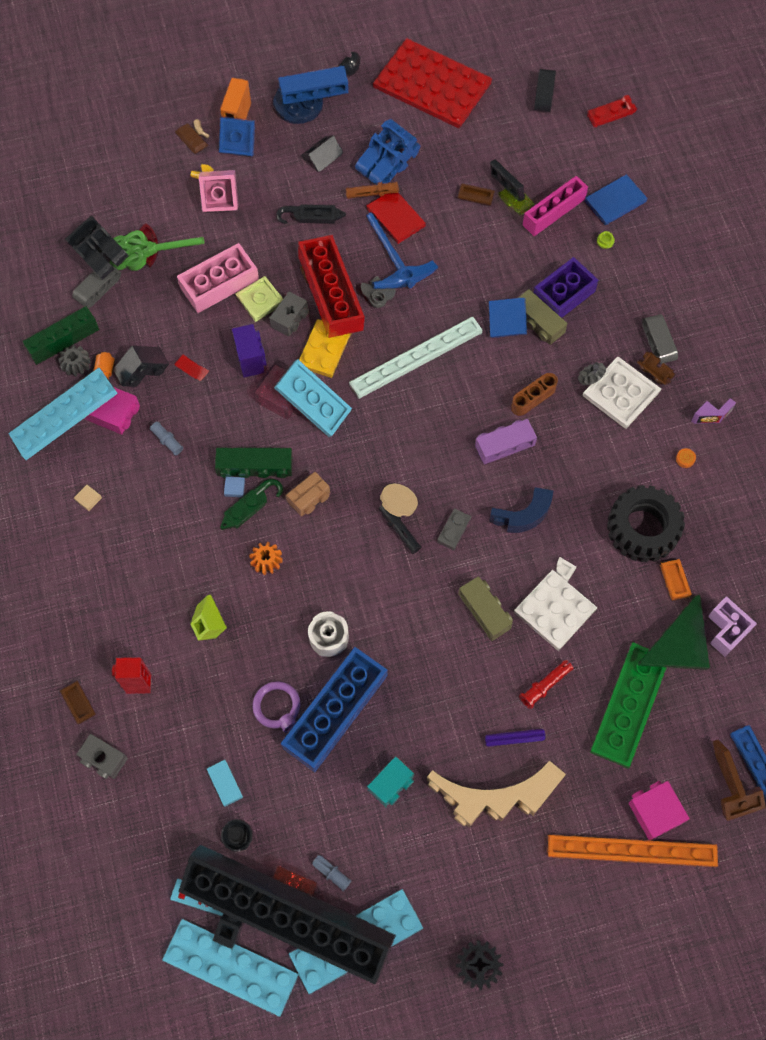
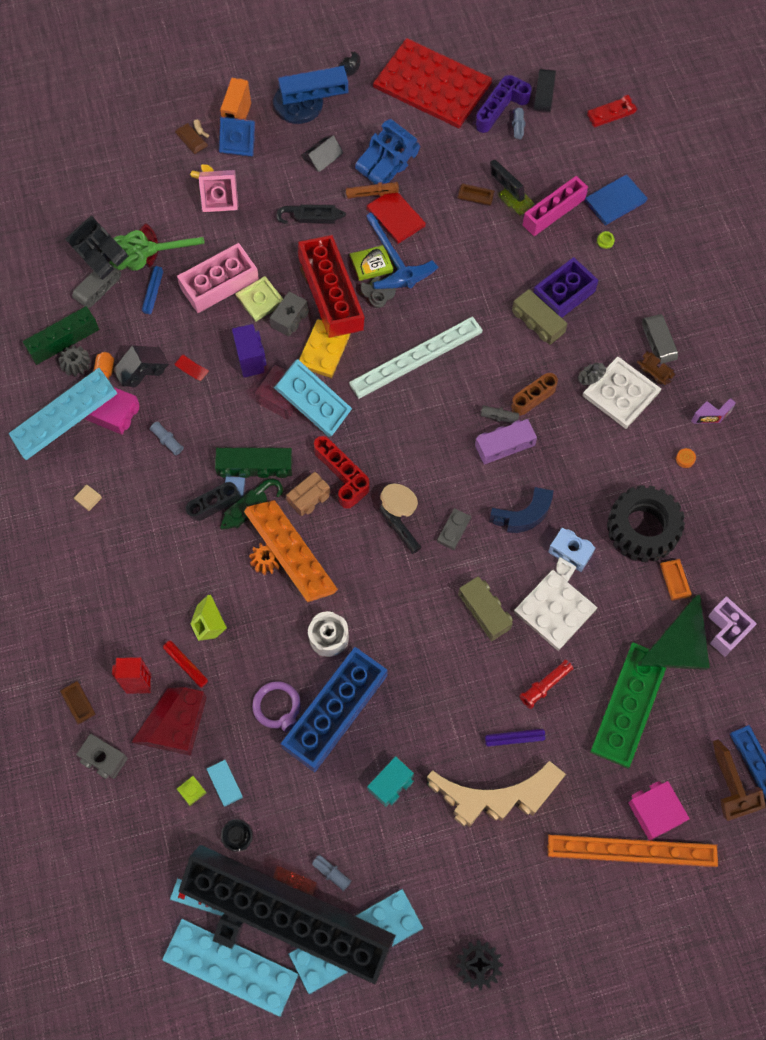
blue tile [489,297,527,338] -> none
none -> dark red wedge [132,687,207,756]
none -> blue axle [142,266,163,315]
none -> red axle [163,640,208,688]
none -> lime plate [177,776,206,806]
none -> black beam [186,482,241,521]
none -> orange plate [244,500,338,602]
none -> red beam [314,436,370,509]
none -> lime slope [349,245,393,281]
none -> dark purple beam [476,75,532,133]
none -> dark grey pin [481,405,519,423]
none -> sand blue axle [512,108,526,139]
none -> light blue brick [548,528,596,572]

